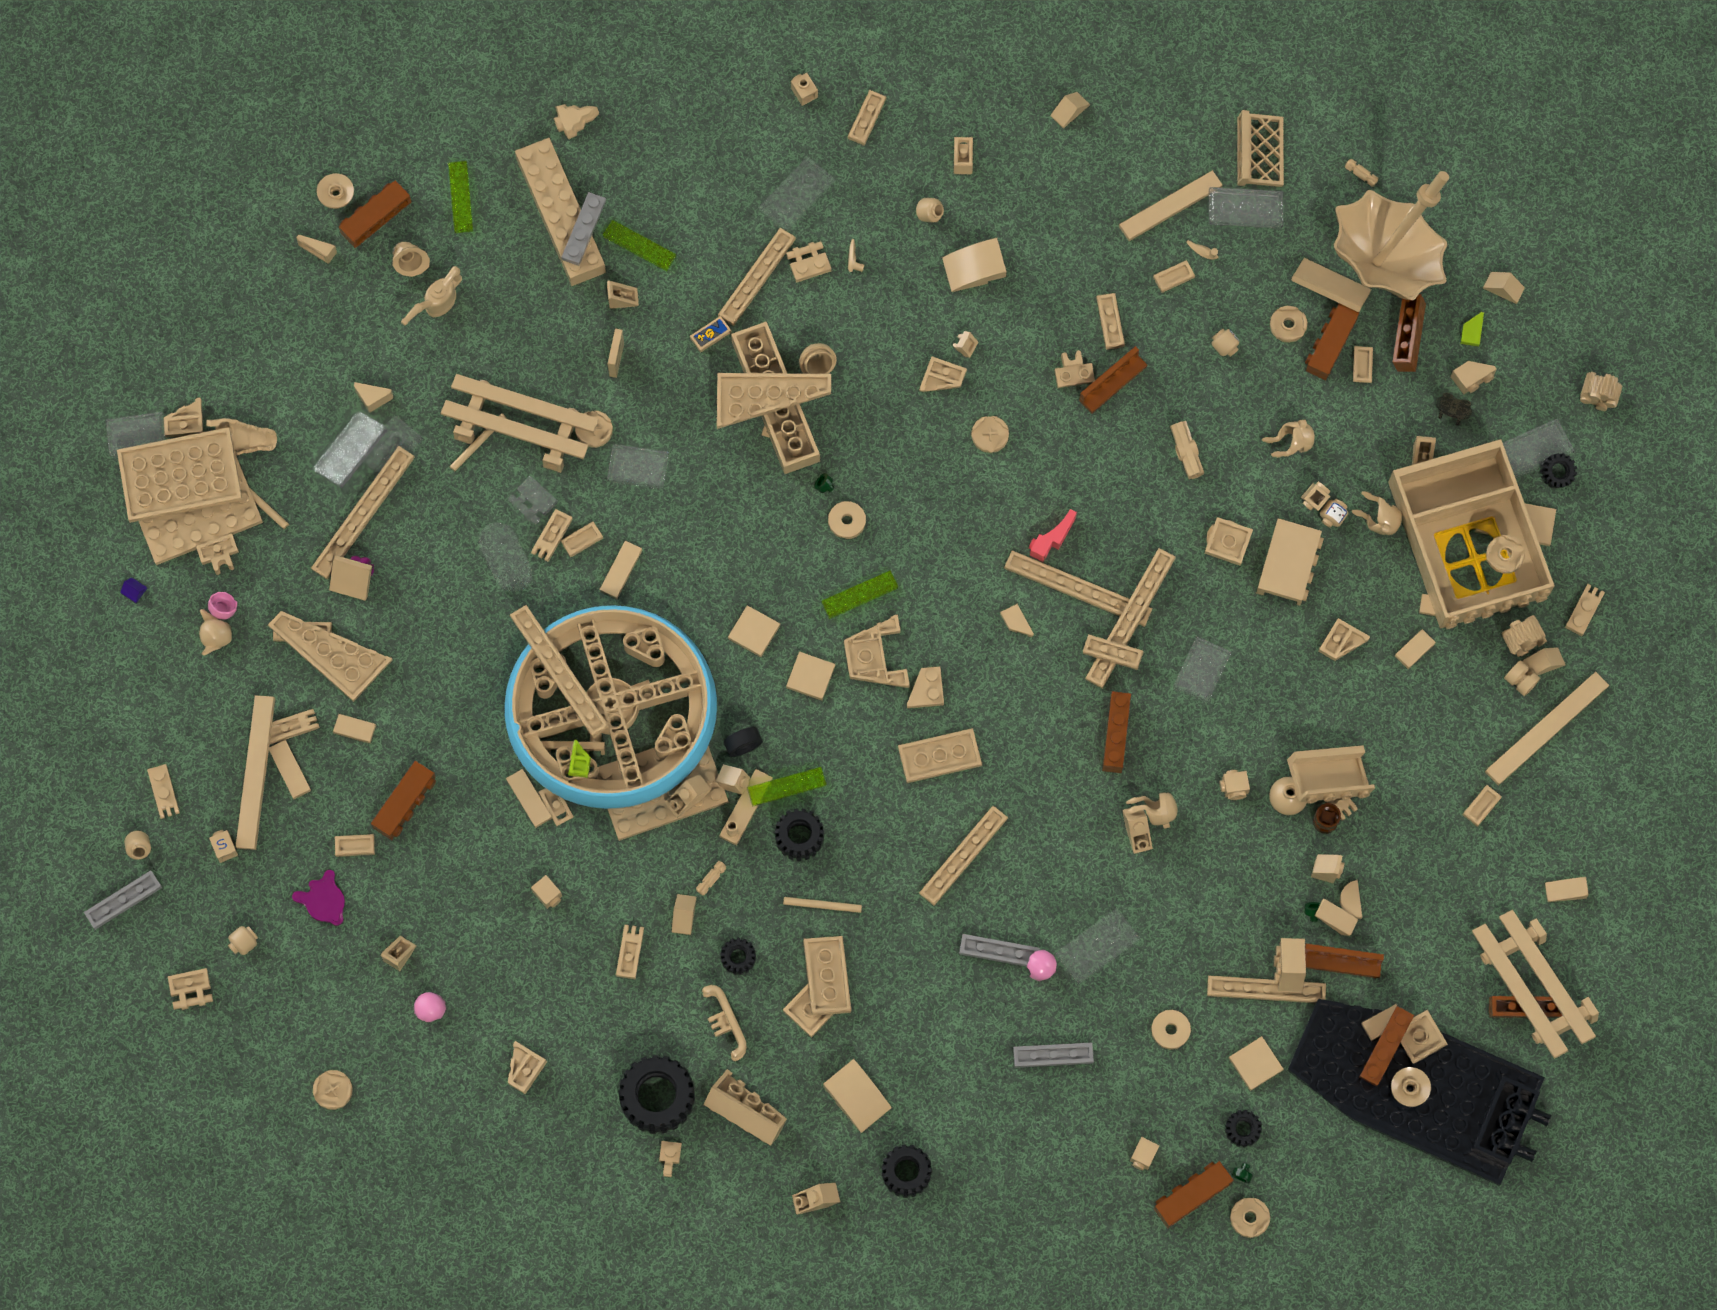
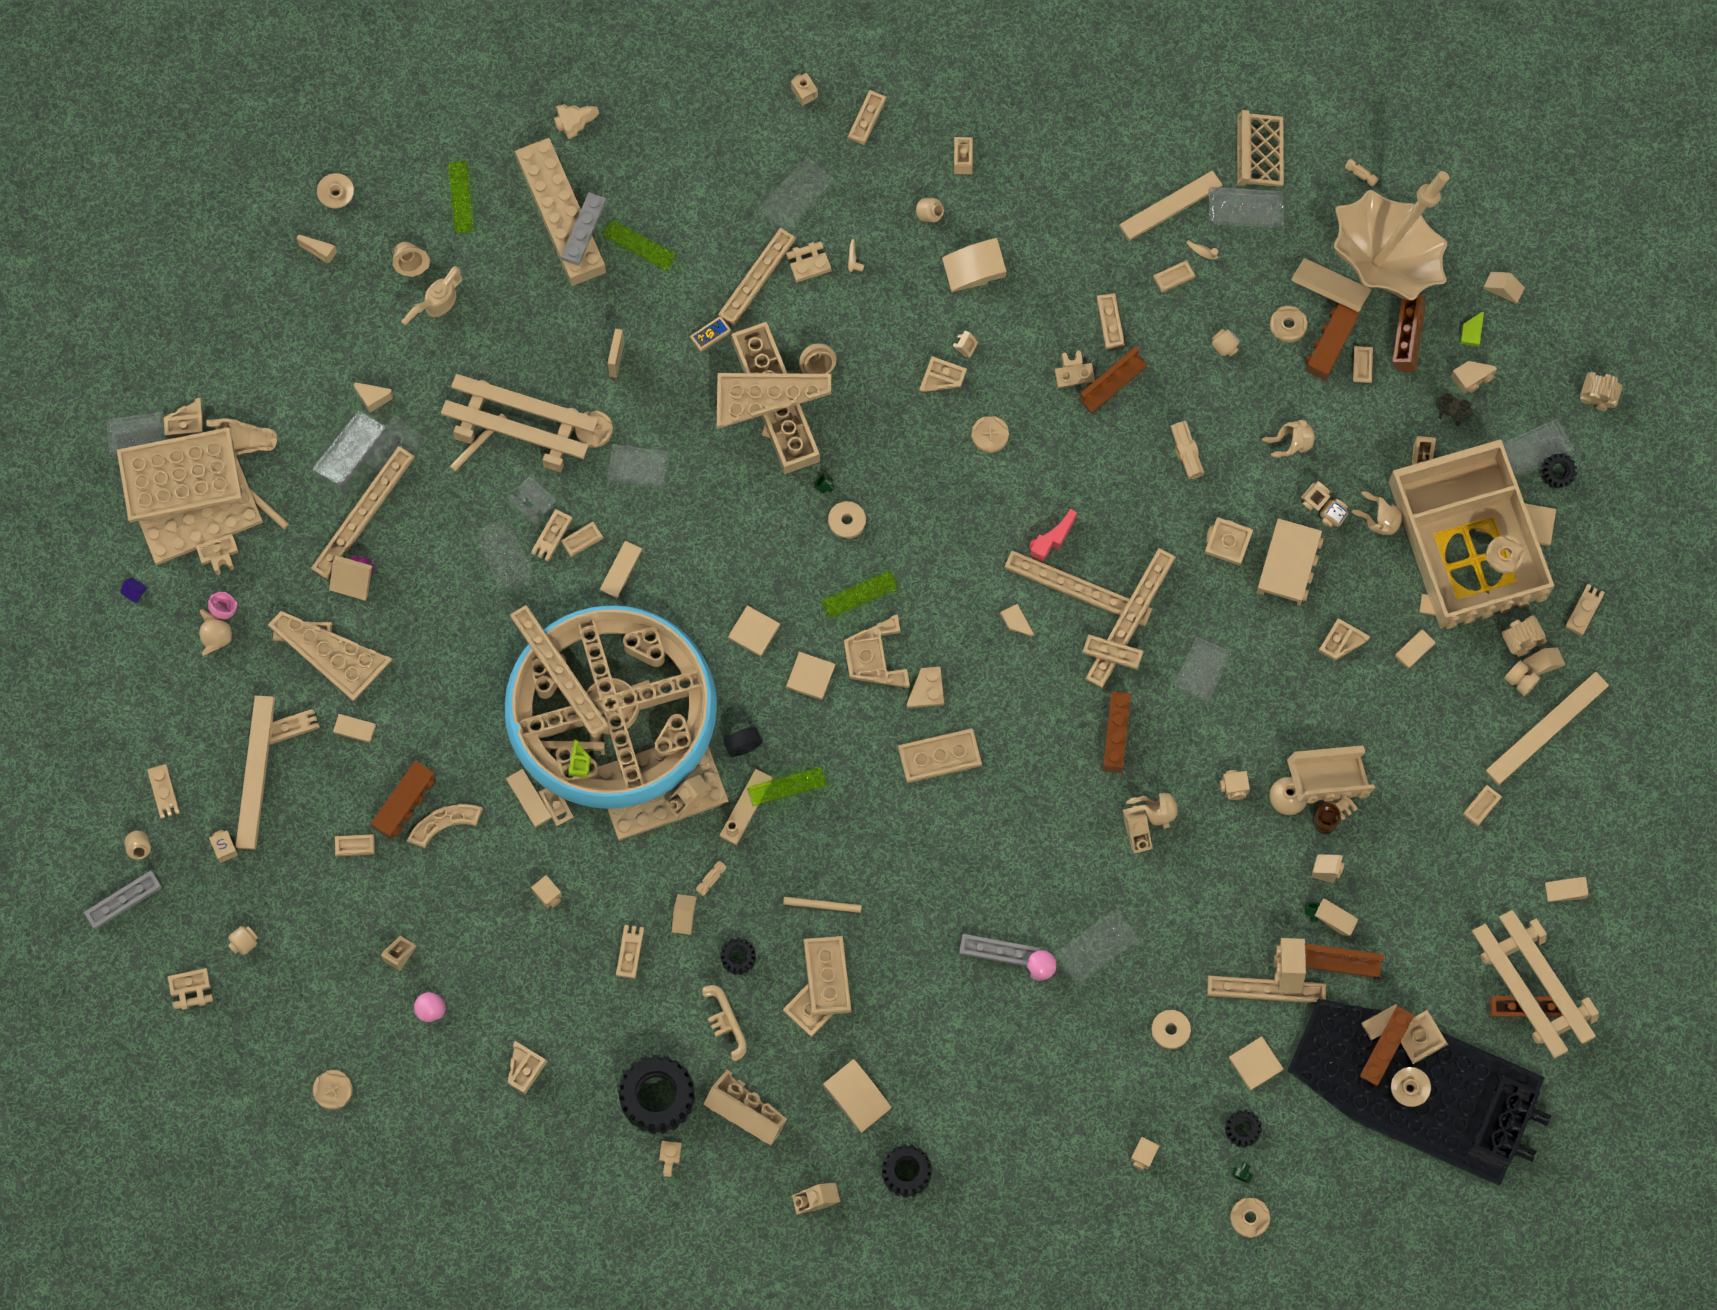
tan tile [269,740,311,799] -> none
magenta tile [292,870,345,926] -> none
dark orange brick [339,180,411,248] -> none
tan slope [607,281,639,309] -> none
tan brick [716,764,750,795] -> none
black tyre [775,808,824,861] -> none
tan tile [919,806,1008,906] -> none
light grey plate [1013,1043,1094,1068] -> none
tan slope [1051,92,1090,128] -> none
dark orange brick [1154,1161,1234,1229] -> none
tan tile [1340,880,1362,919] -> none
none -> tan tile [407,804,483,848]

